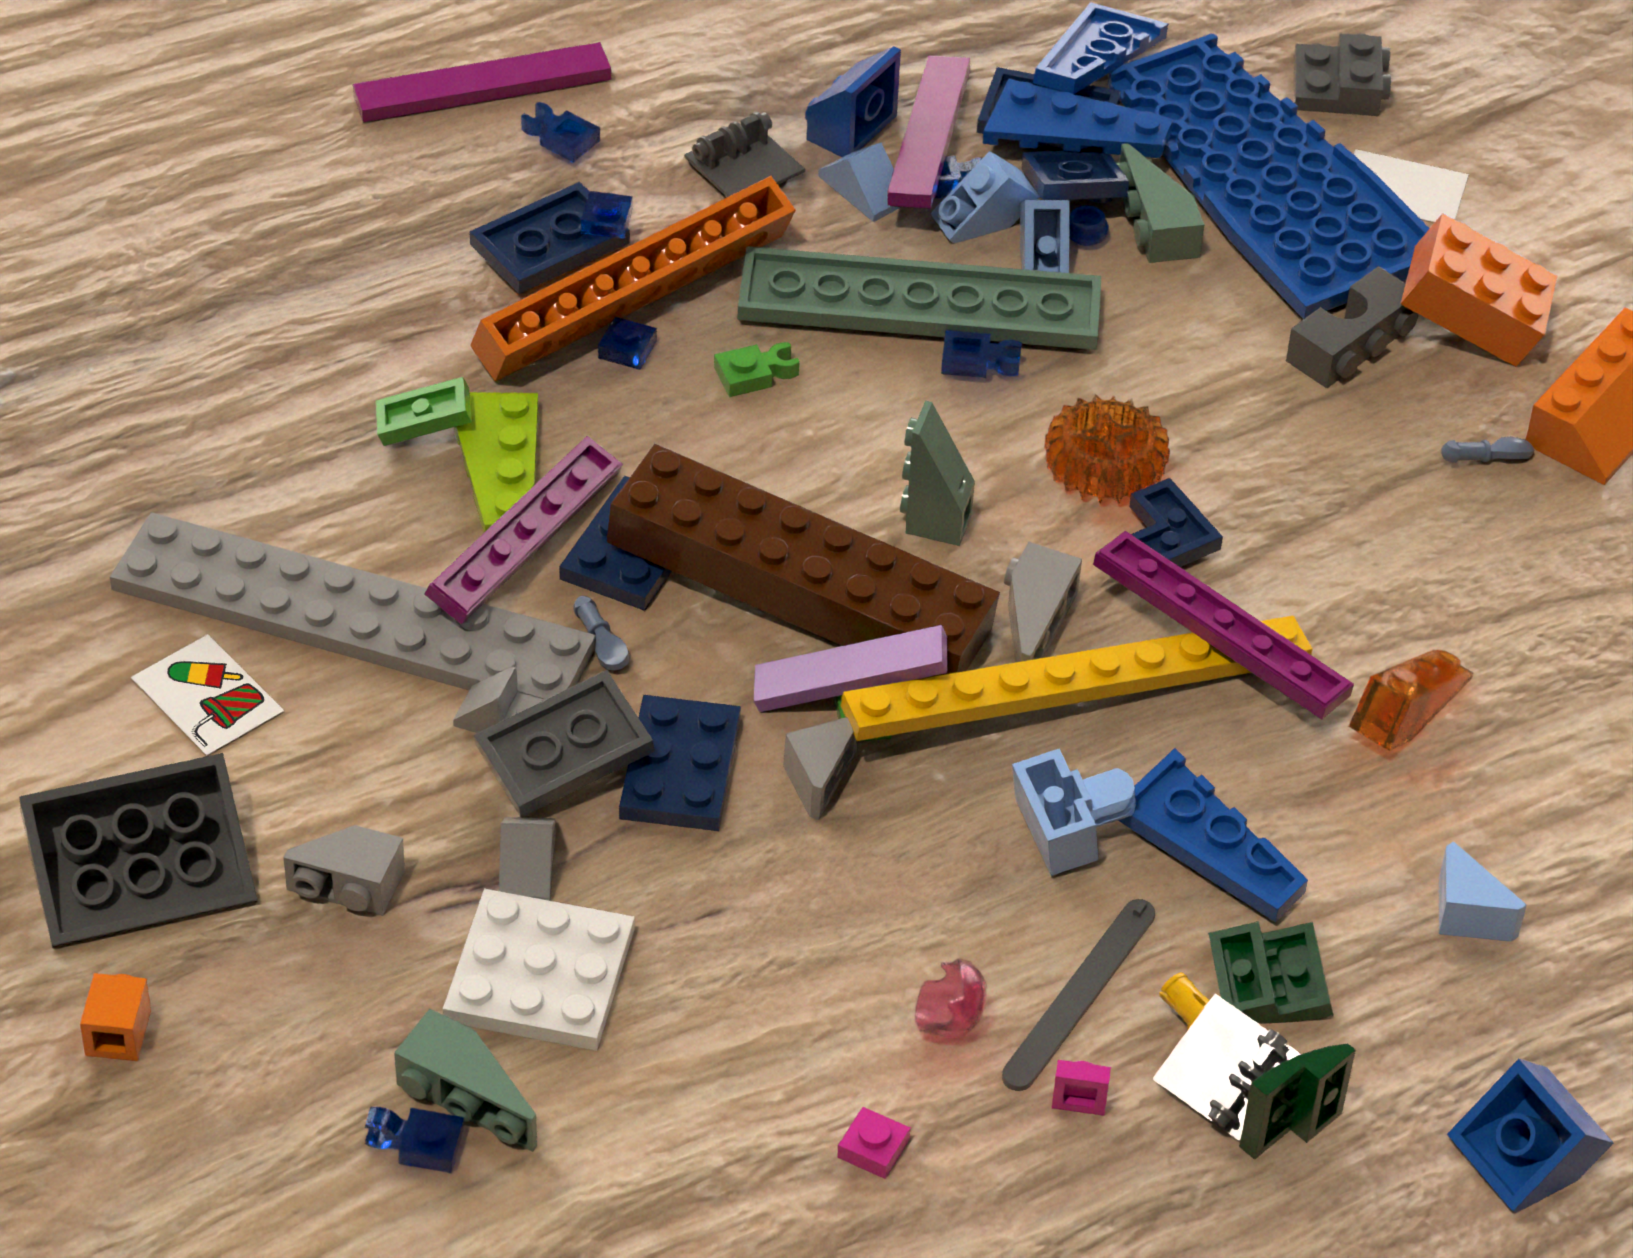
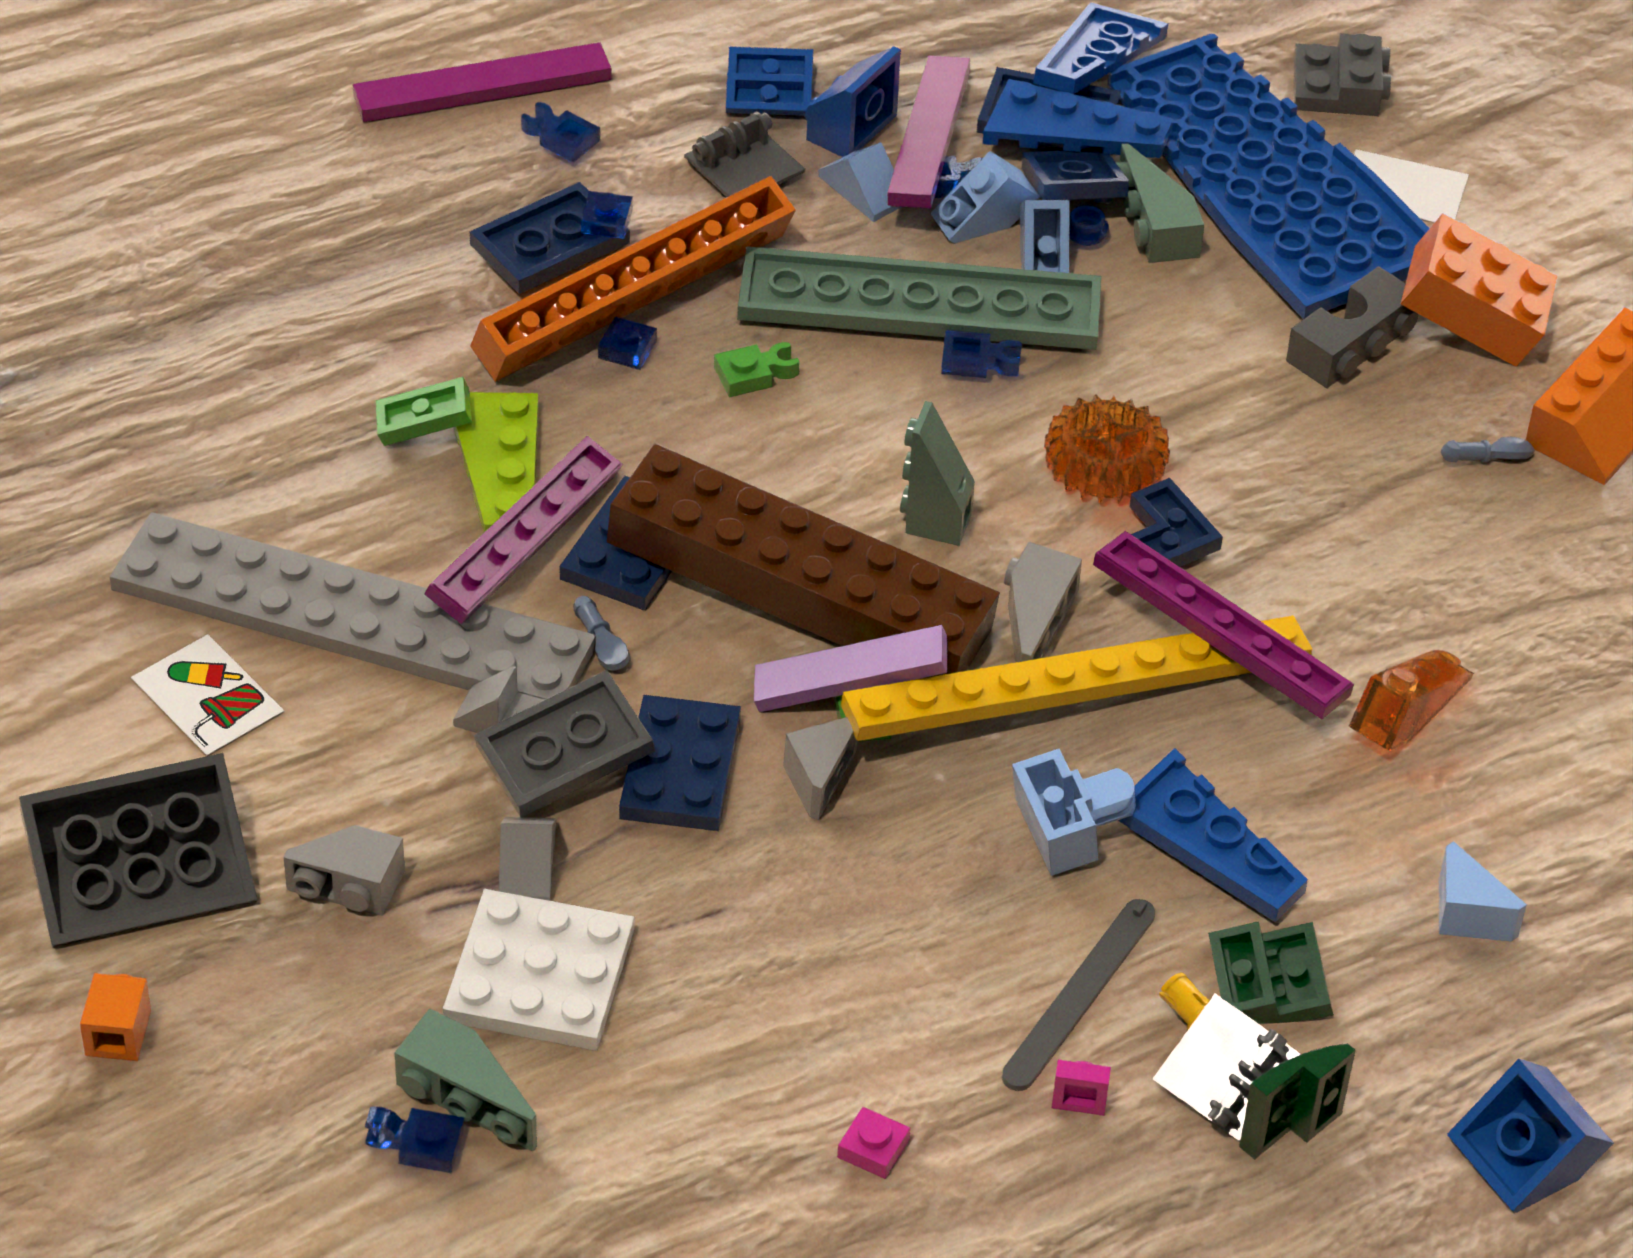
clear pink hair [915,959,987,1039] -> none
none -> blue slope [726,46,813,116]

